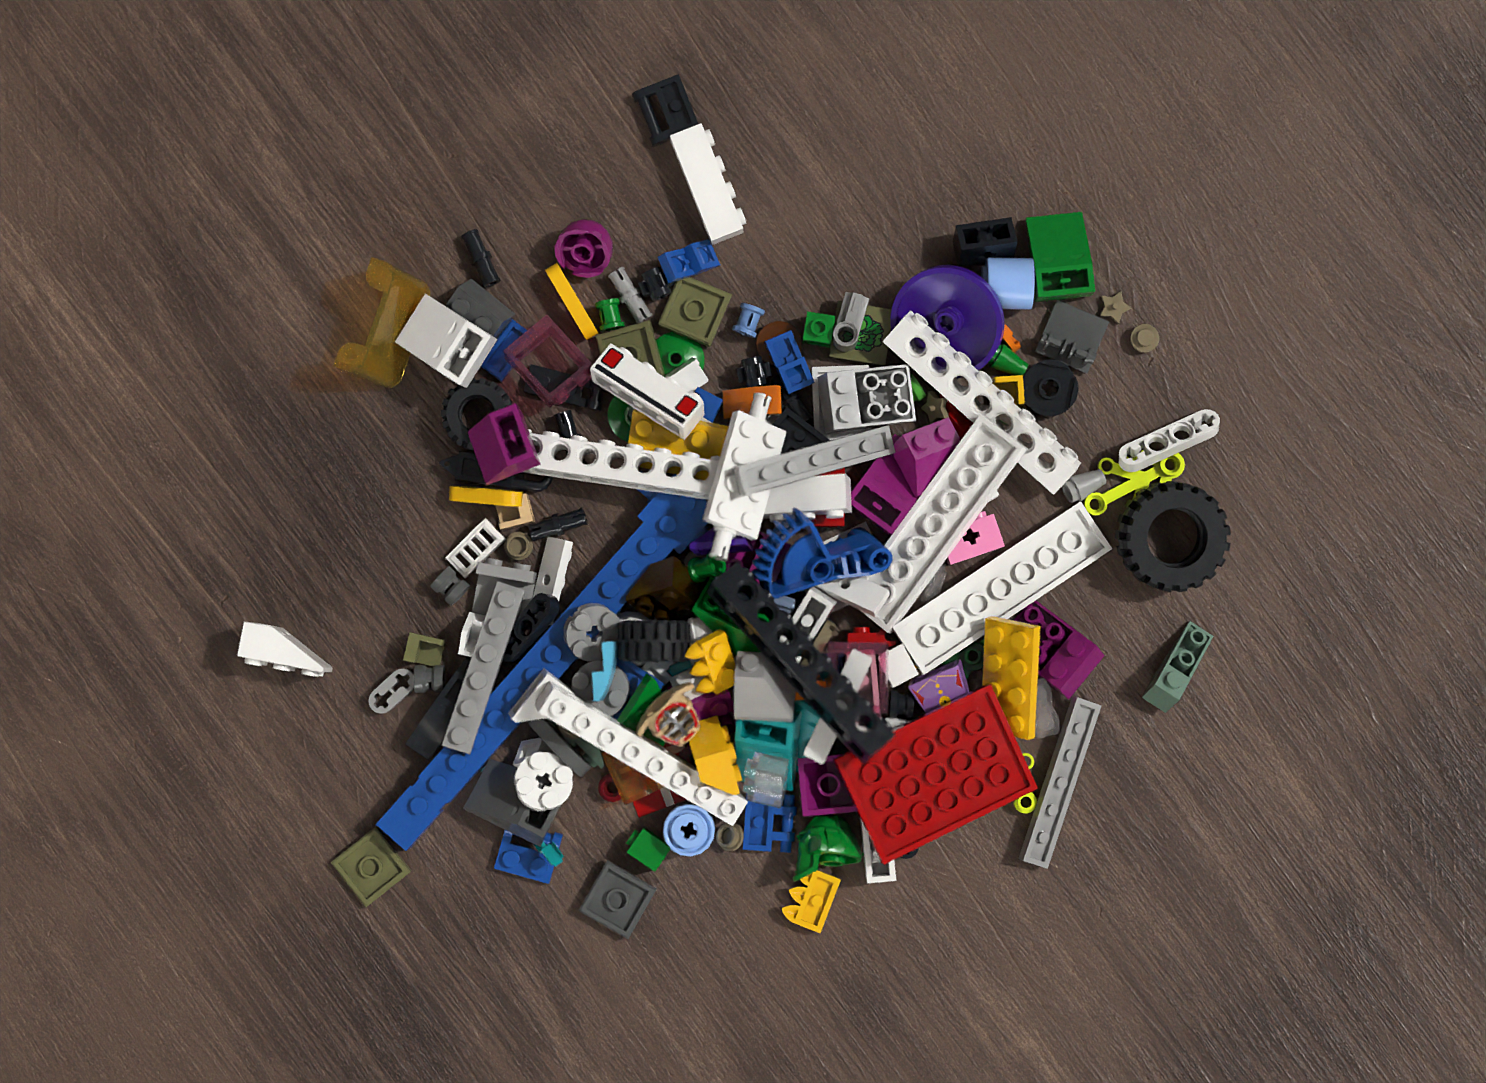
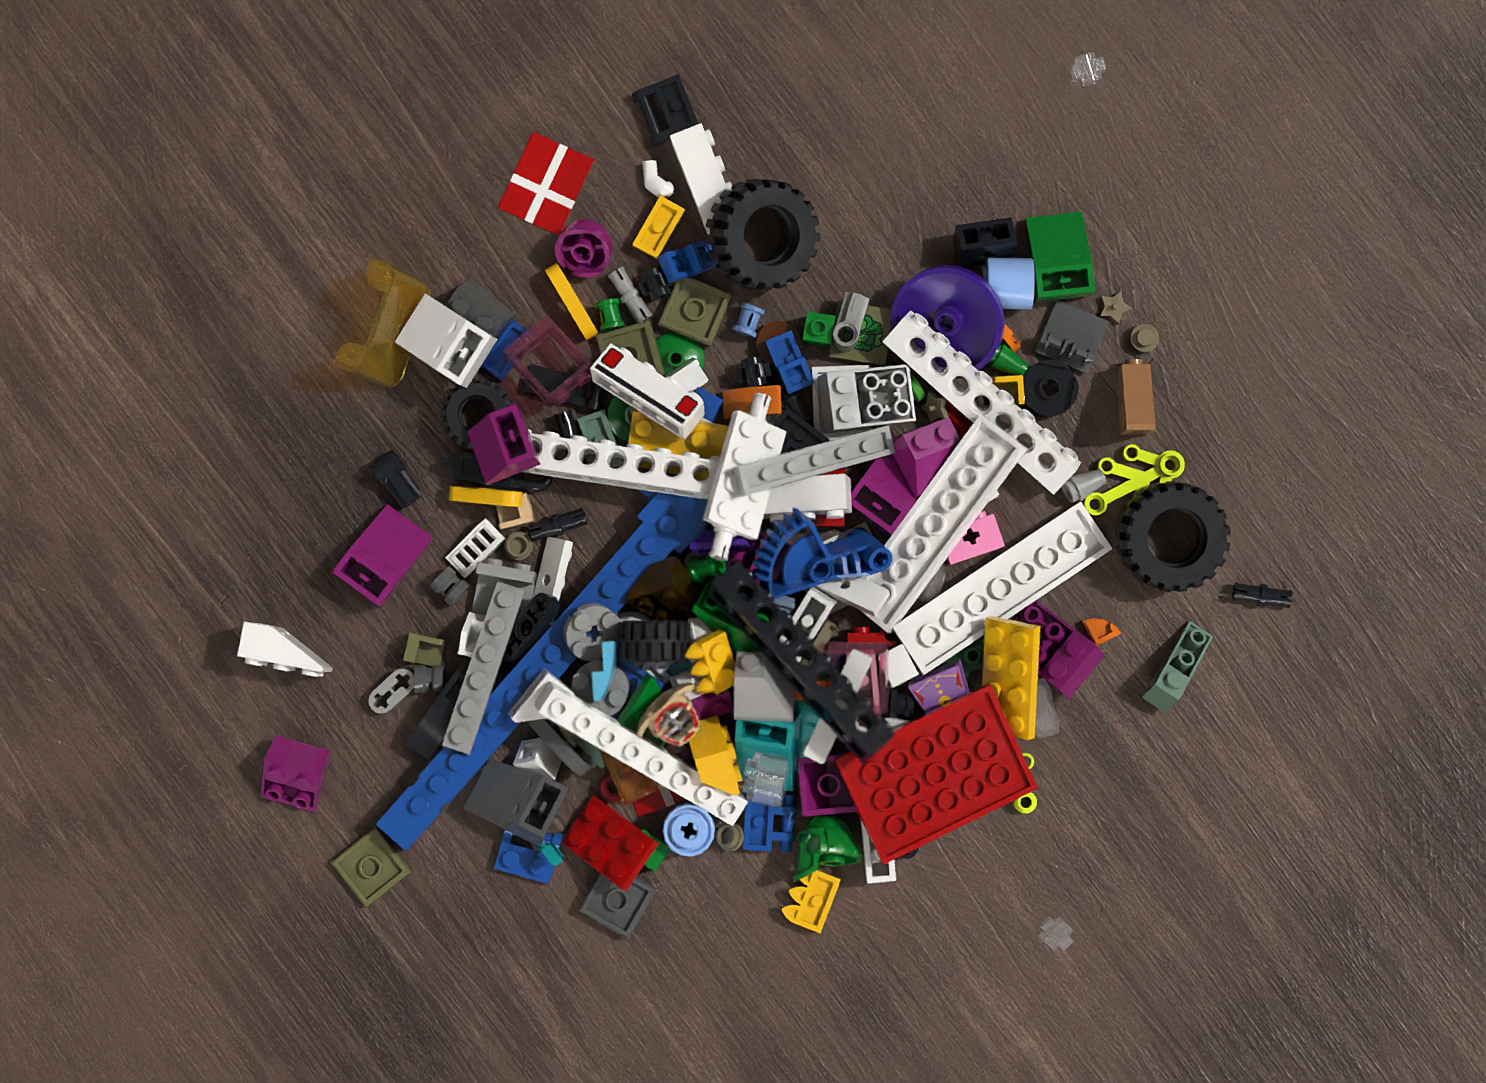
black pin [461,229,501,288] -> none
white plate [514,752,573,811] -> none
light grey plate [1018,696,1101,869] -> none
white beam [1118,409,1220,472] -> none
none -> magenta slope [260,735,330,812]
none -> magenta slope [333,504,434,607]
none -> black piece [369,449,423,510]
none -> red sticker [498,132,595,236]
none -> red plate [561,795,659,891]
none -> sand green plate [577,410,623,468]
none -> yellow plate [632,195,685,260]
none -> white arm [643,160,674,197]
none -> black tyre [705,179,820,290]
none -> clear gear [1039,916,1074,951]
none -> clear gear [1070,52,1107,86]
none -> orange tile [1081,618,1121,646]
none -> medium nougat slope [1118,359,1155,435]
none -> black pin [1232,582,1293,608]

